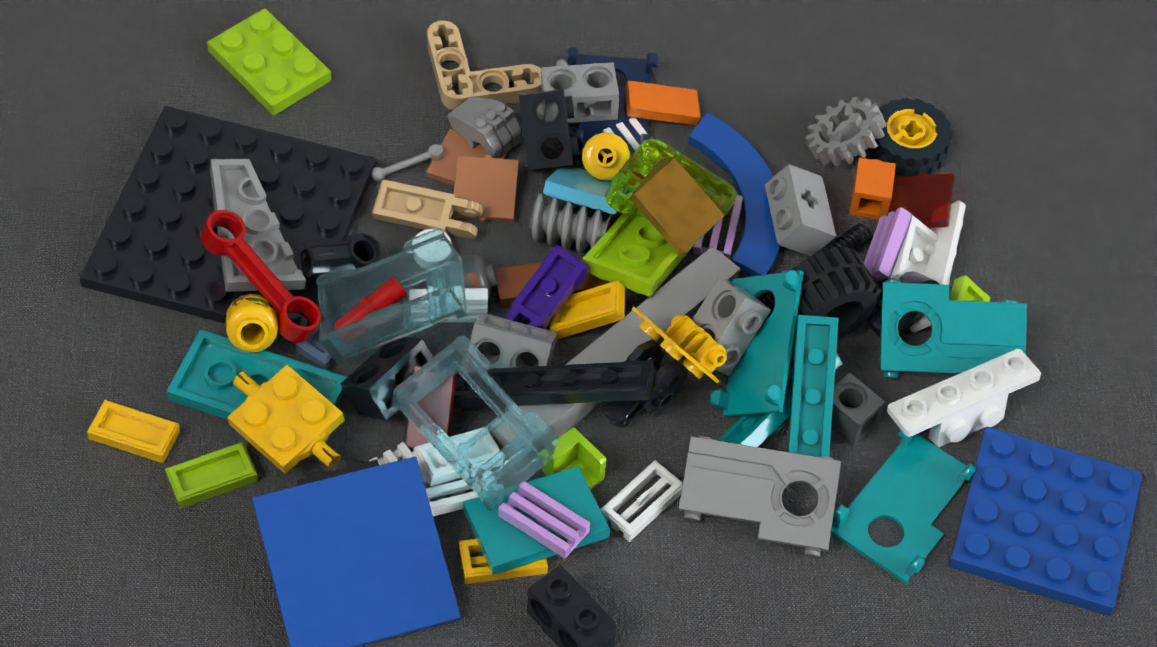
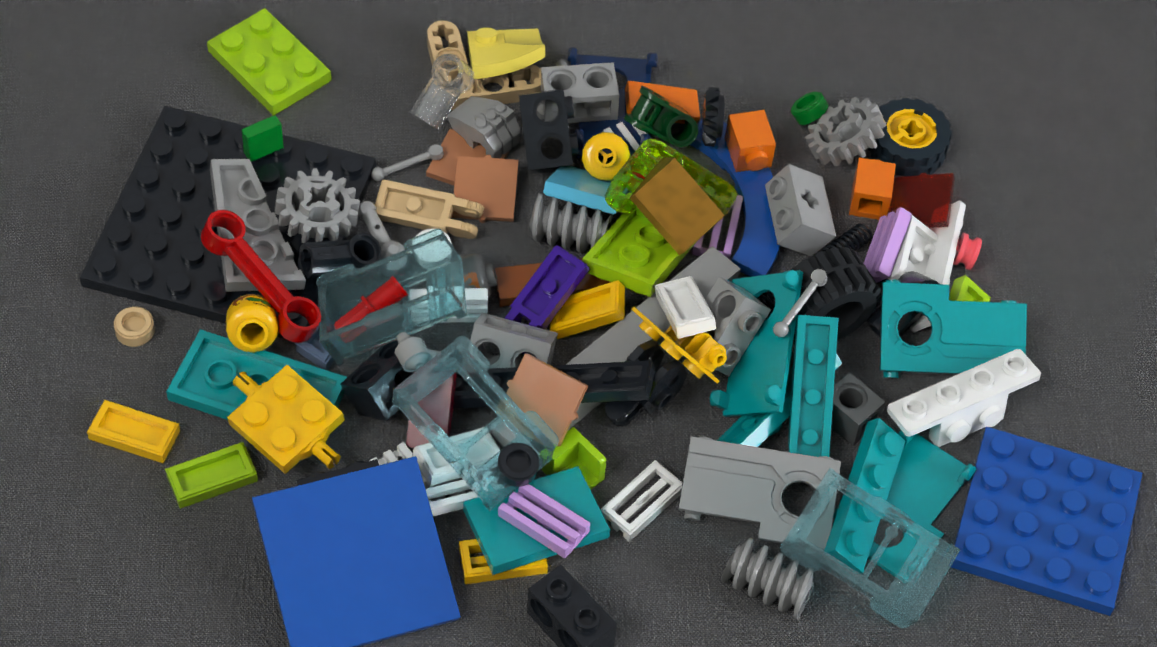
none -> tan tile [114,306,155,347]
none -> green tile [242,115,284,162]
none -> light grey gear [275,168,360,243]
none -> light grey piece [358,200,407,275]
none -> light grey piece [394,332,463,372]
none -> clear piece [410,54,474,130]
none -> light yellow plate [467,28,545,79]
none -> nougat piece [497,353,588,446]
none -> black tile [497,443,539,487]
none -> dark green piece [624,86,698,147]
none -> white tile [654,276,716,339]
none -> black gear [701,87,725,147]
none -> light grey piece [721,537,815,620]
none -> orange brick [725,110,776,172]
none -> light grey hinge [773,269,828,337]
none -> clear light blue piece [780,468,960,628]
none -> green tile [791,91,829,125]
none -> teal plate [824,418,905,576]
none -> coral bush [953,232,982,270]

